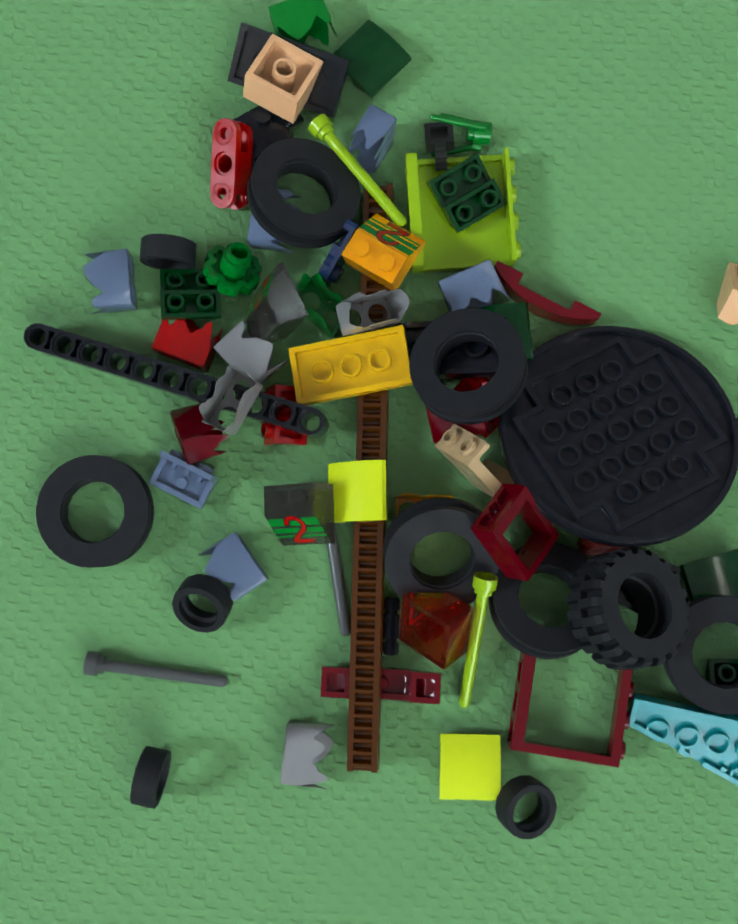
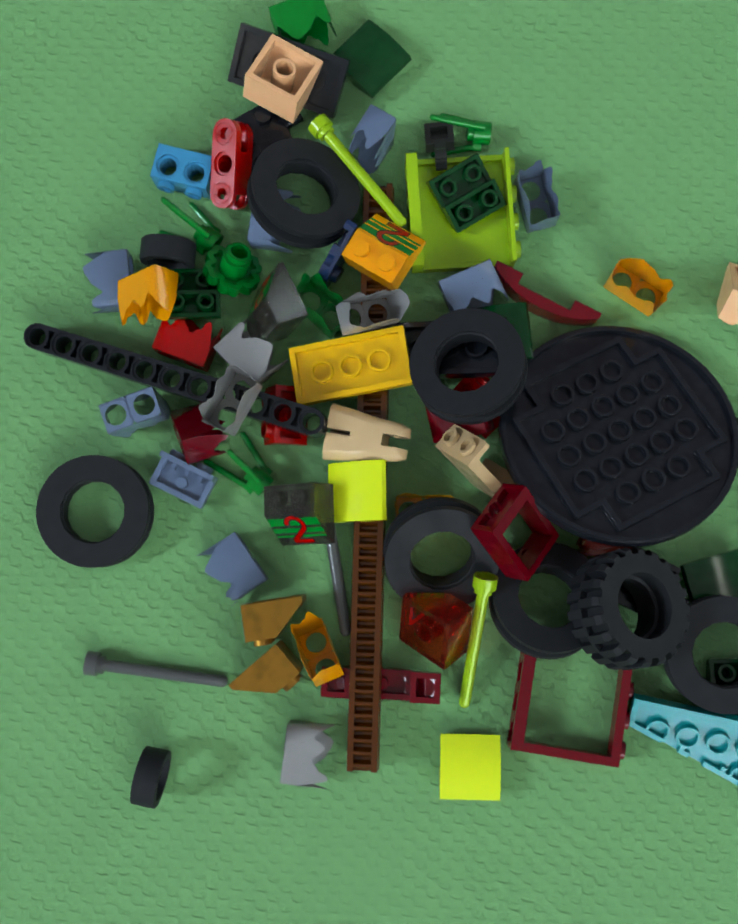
black tyre [172,574,233,633] -> none
black axle [383,597,400,656] -> none
black tyre [495,775,557,839] -> none
none -> sand blue piece [98,386,170,437]
none -> light orange piece [117,264,179,326]
none -> dark azure brick [150,143,212,200]
none -> green plant [159,197,224,255]
none -> green plant [203,432,274,496]
none -> pearl gold slope [229,640,304,693]
none -> pearl gold slope [240,594,306,647]
none -> light orange piece [290,611,344,687]
none -> tan piece [322,403,411,462]
none -> sand blue piece [513,160,560,233]
none -> light orange piece [603,258,673,317]

